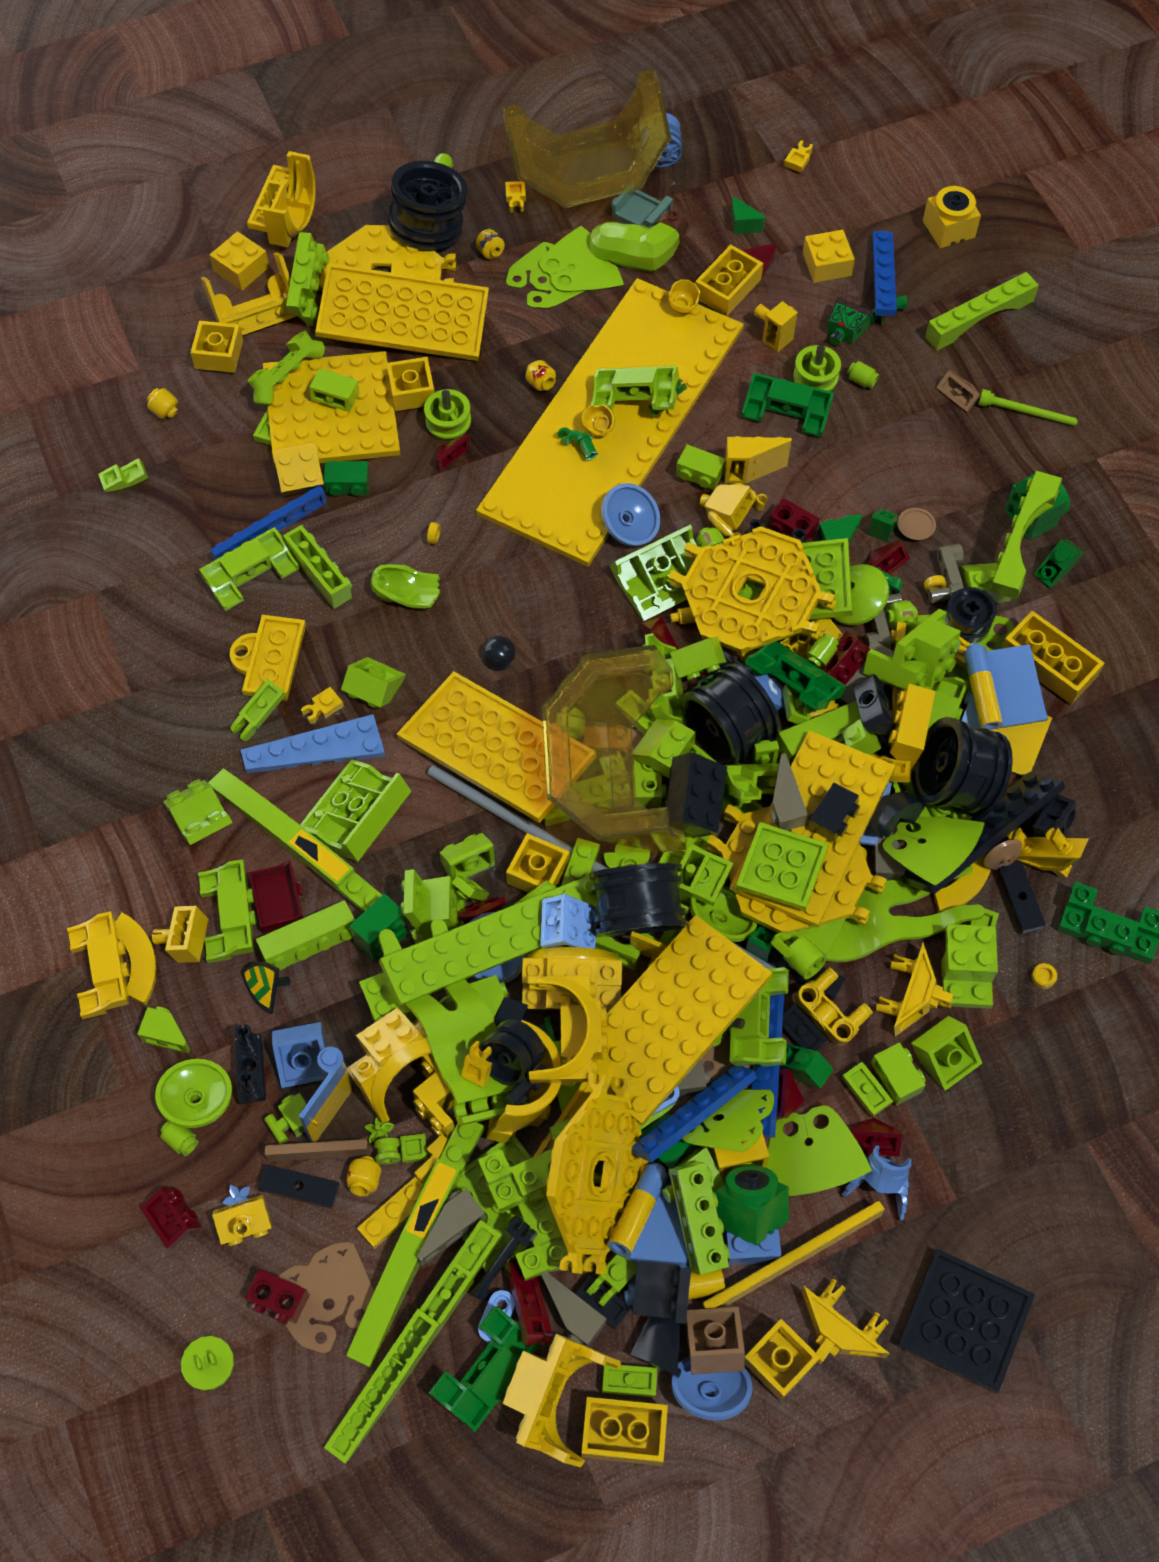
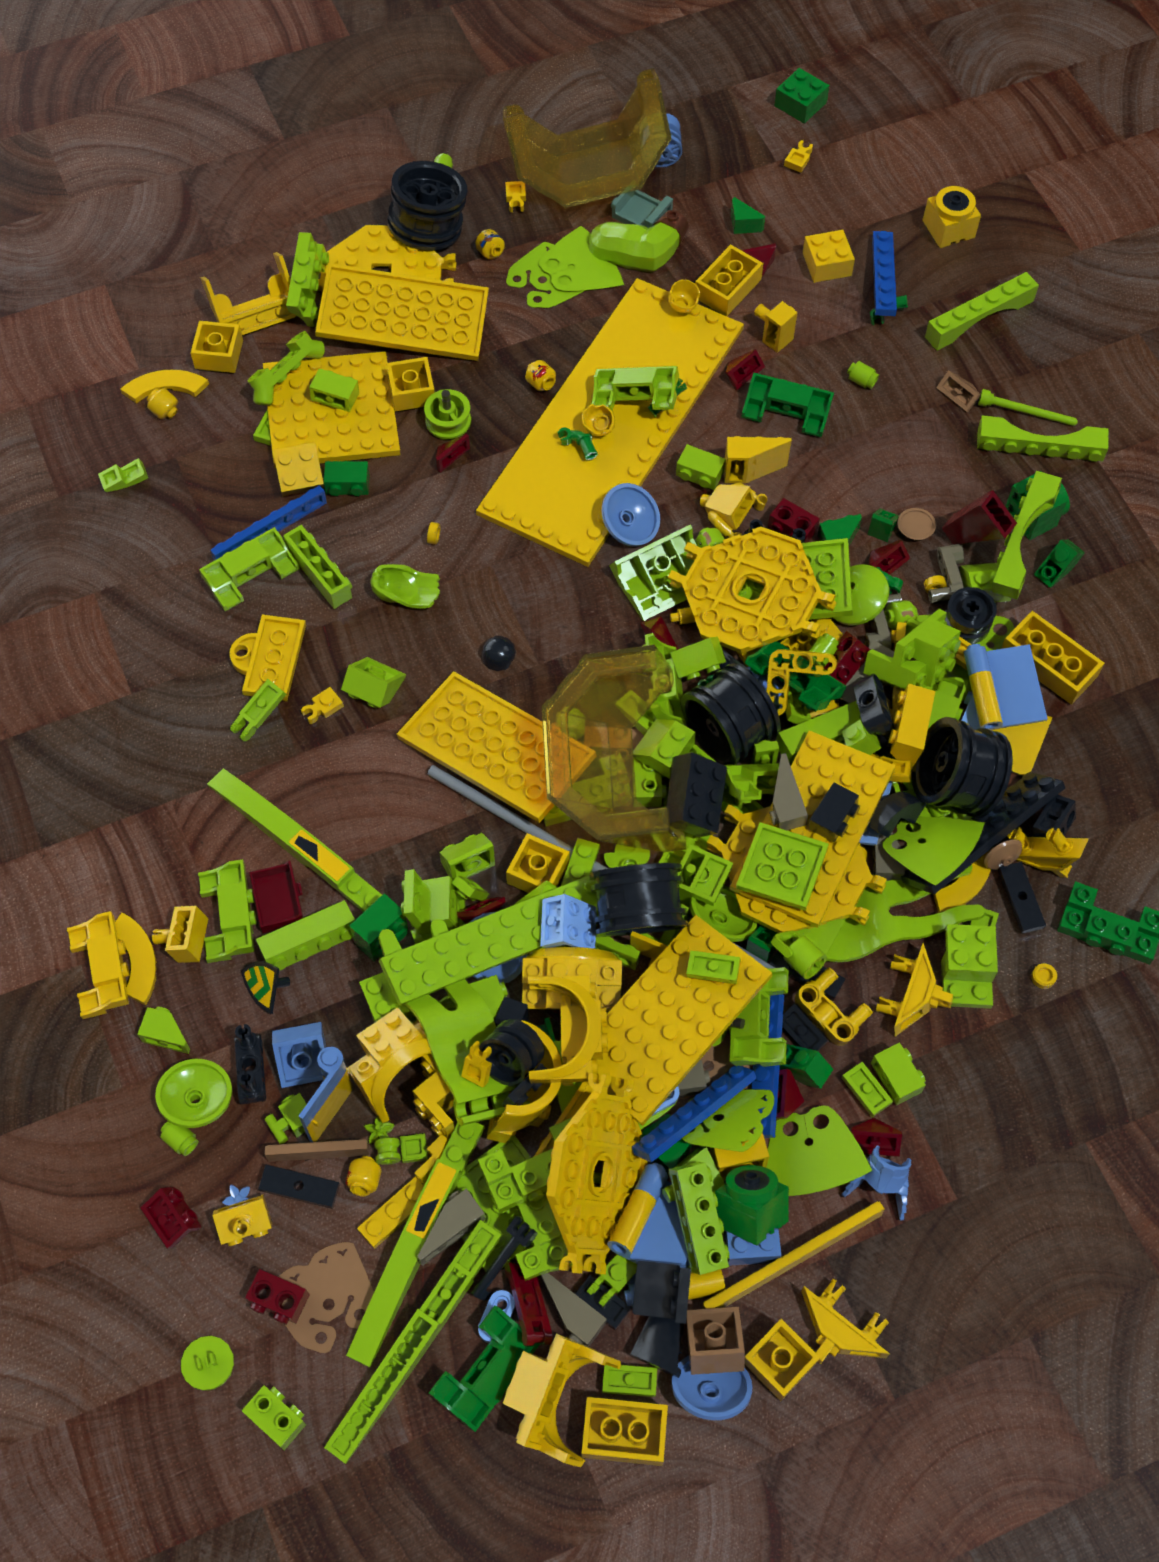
lime bracket [163,779,233,845] -> none
yellow brick [209,231,269,291] -> none
medium blue wing [241,714,385,773] -> none
yellow piece [247,151,316,247] -> none
lime piece [300,759,412,862] -> none
lime wheel [793,345,841,391] -> none
green torso [826,297,873,346] -> none
black plate [898,1249,1035,1394] -> none
lime slope [911,1016,982,1091] -> none
none -> yellow tile [120,370,209,403]
none -> lime brick [242,1385,306,1451]
none -> lime plate [686,950,741,984]
none -> dark red slope [726,349,765,390]
none -> yellow beam [767,649,837,716]
none -> green brick [774,68,830,124]
none -> dark red slope [942,490,1017,544]
none -> lime arch [977,416,1108,462]

